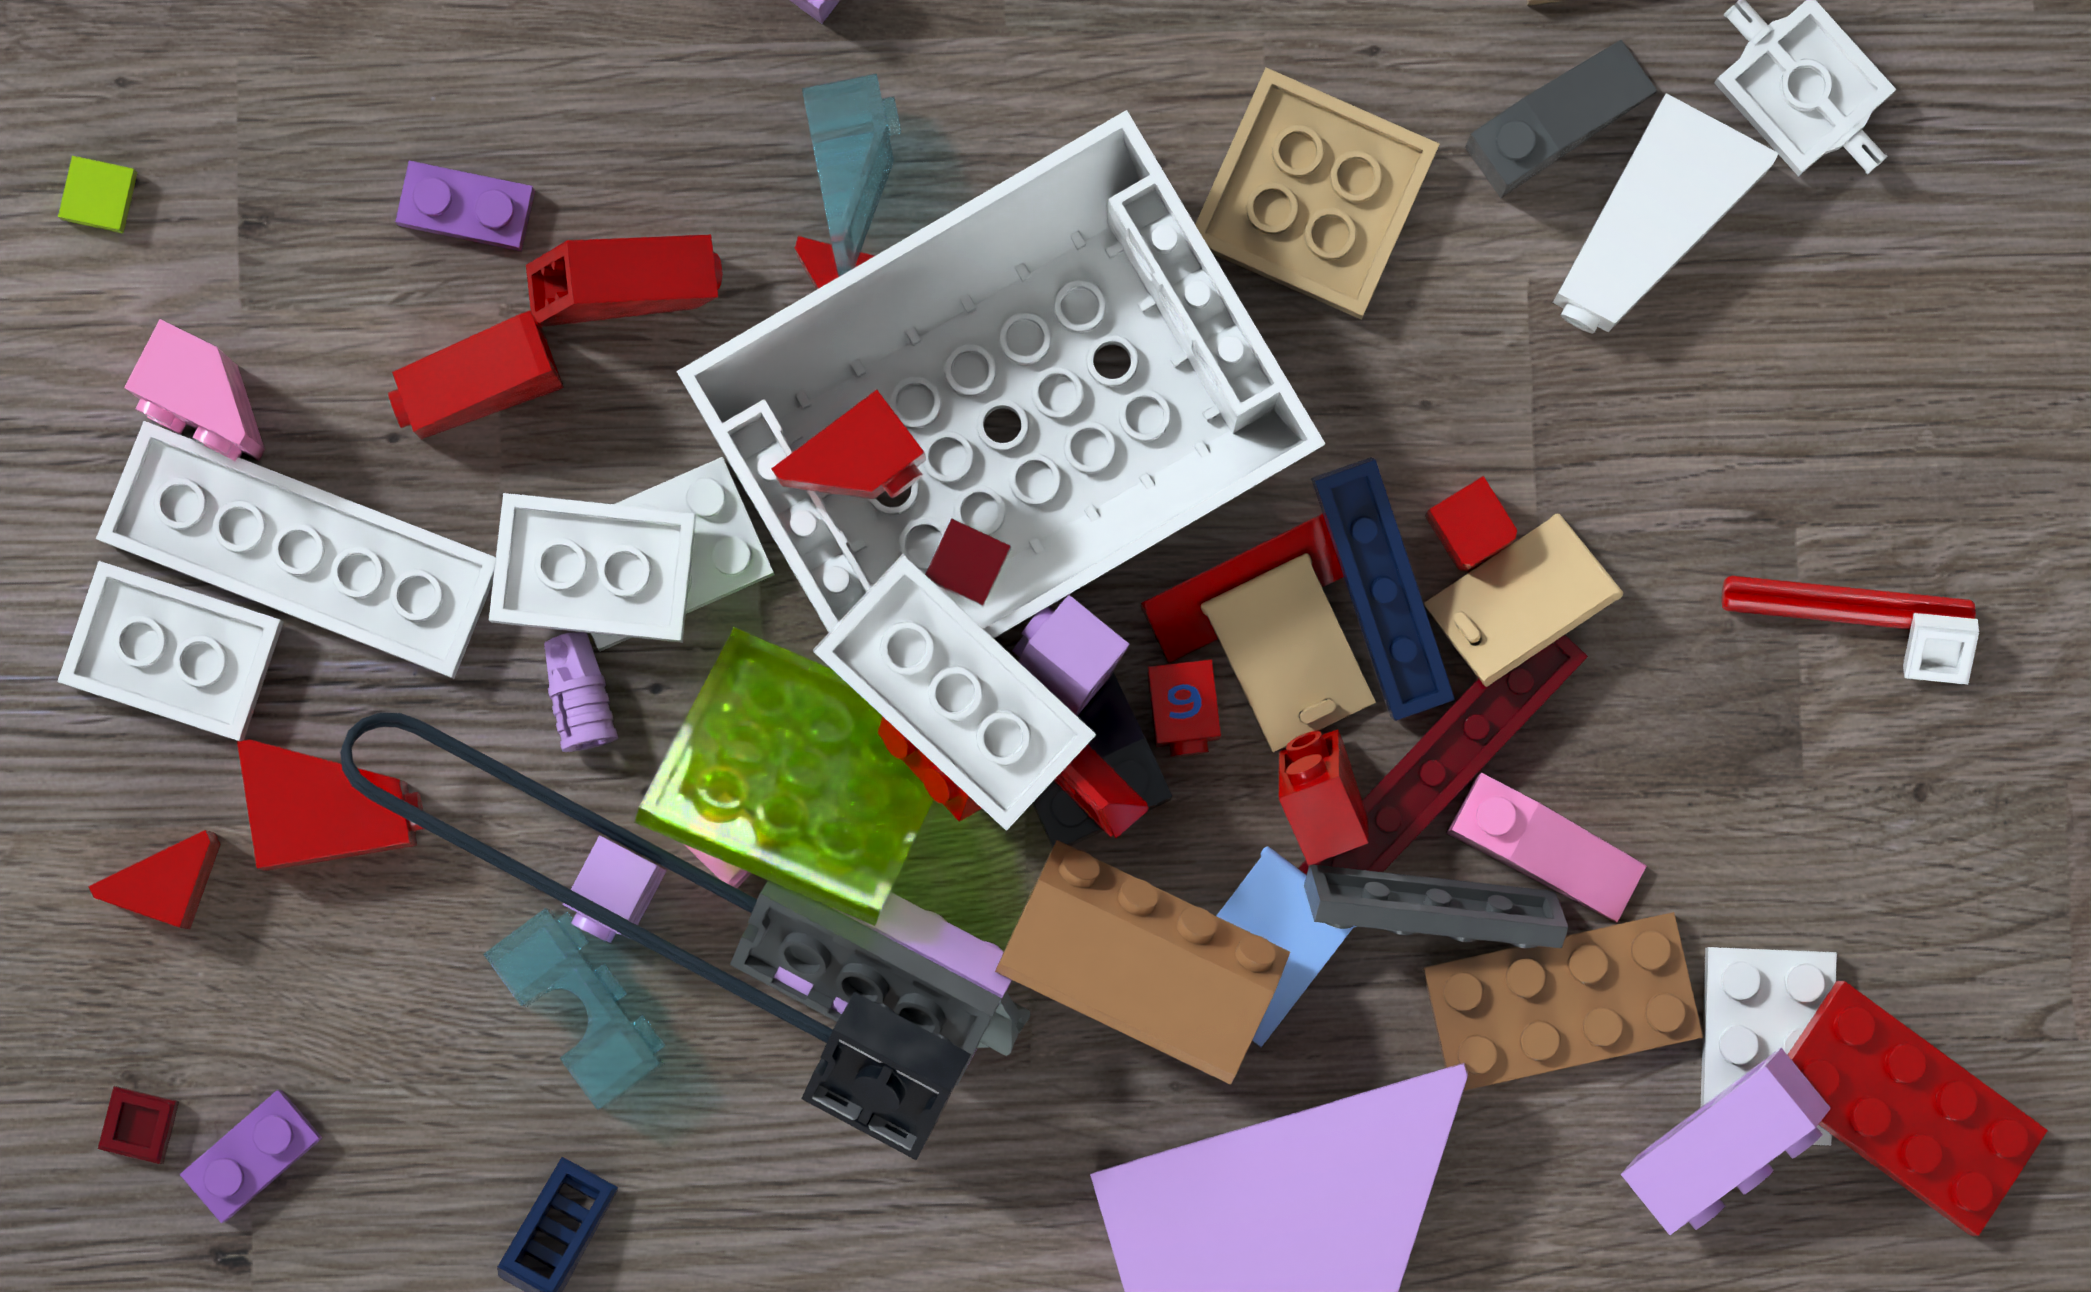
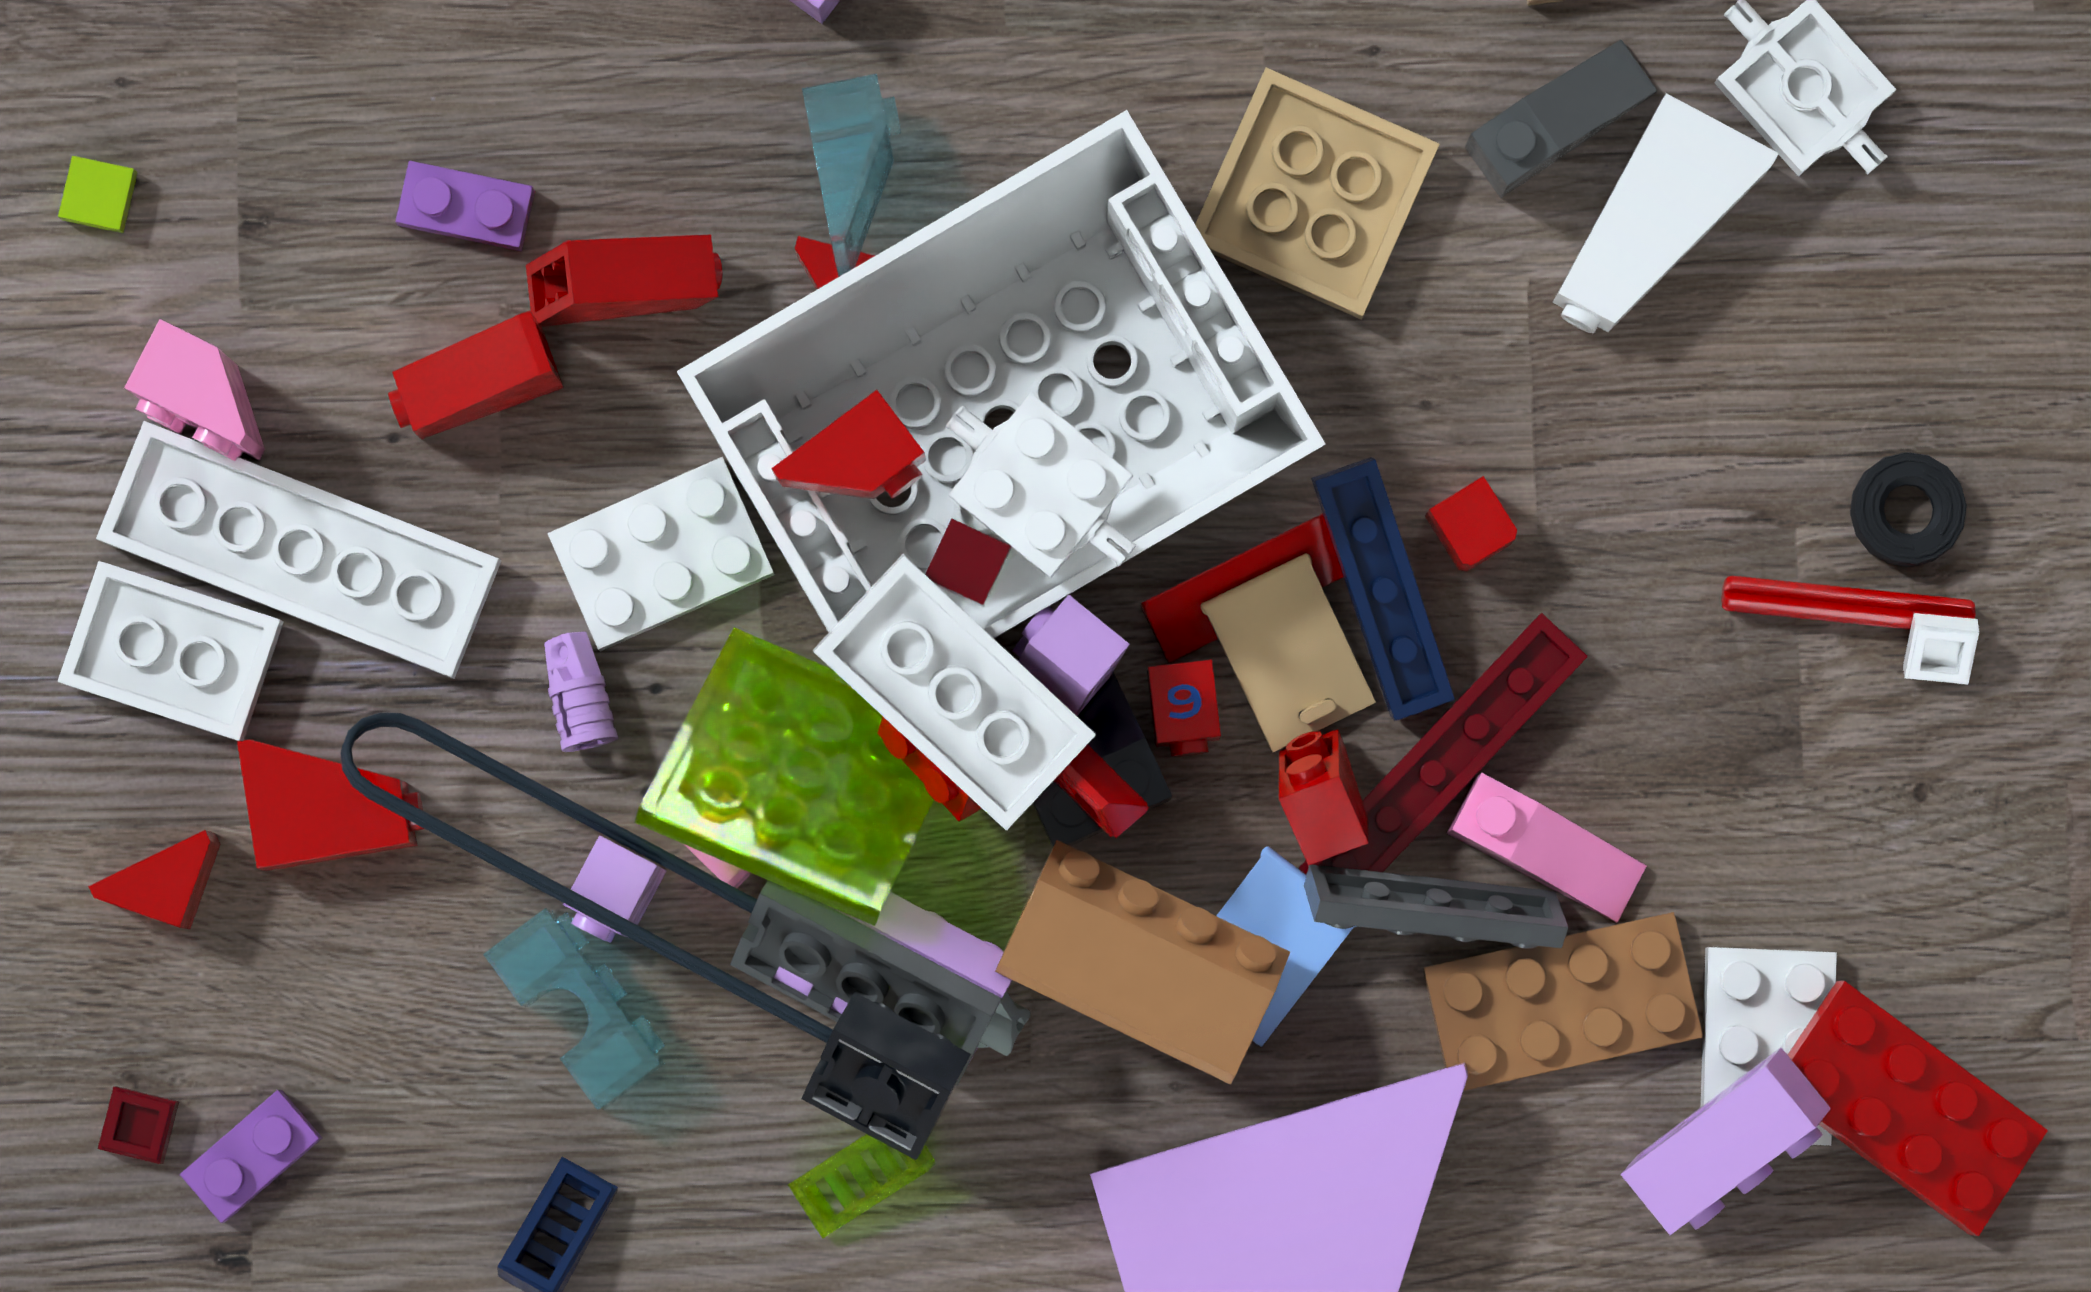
white plate [489,493,697,643] -> none
tan container [1423,514,1623,687] -> none
none -> clear neon green slope [788,1133,936,1239]
none -> white plate [946,393,1136,578]
none -> black tyre [1850,452,1967,567]

